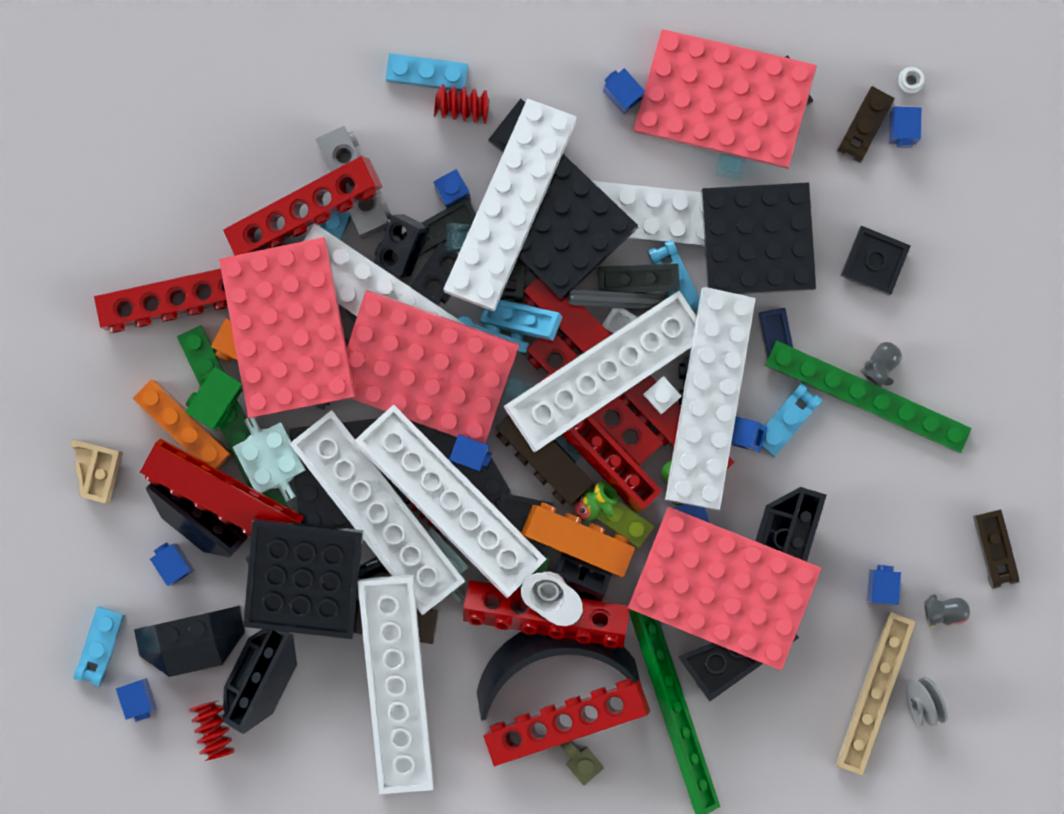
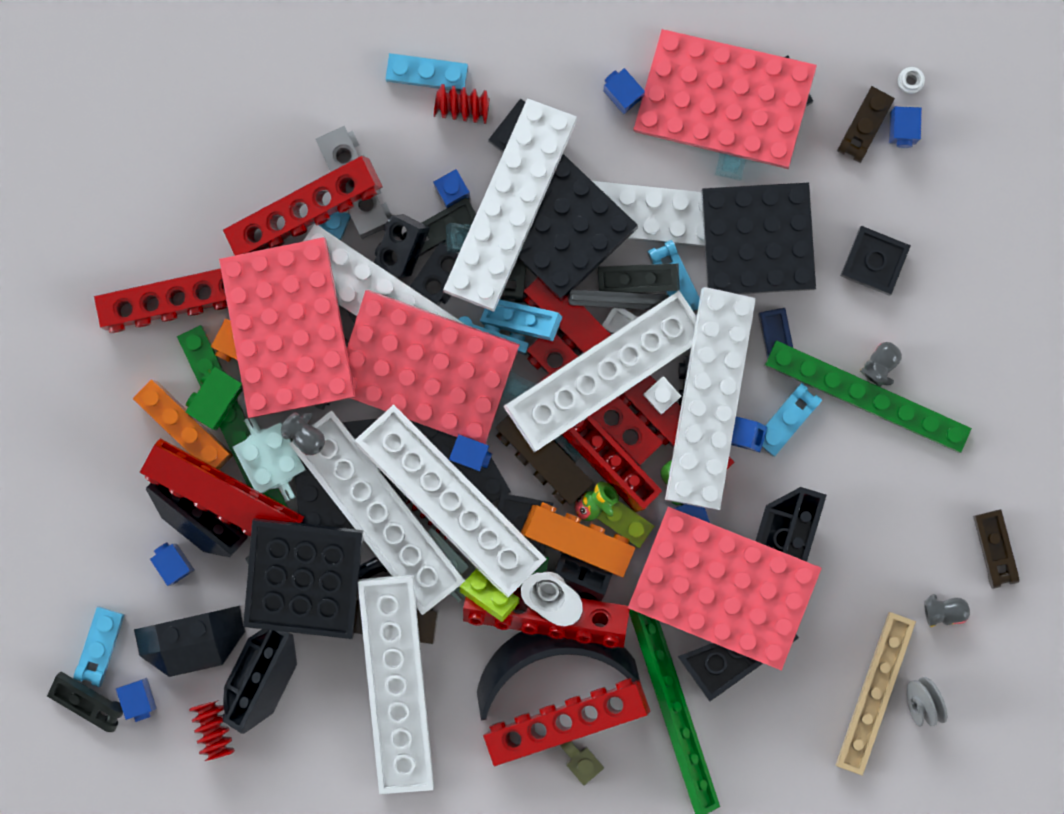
tan wing [71,439,123,504] -> none
blue brick [867,565,901,605] -> none
none -> pearl dark grey plate [47,671,123,732]
none -> dark grey animal [281,412,325,455]
none -> lime plate [459,568,519,622]

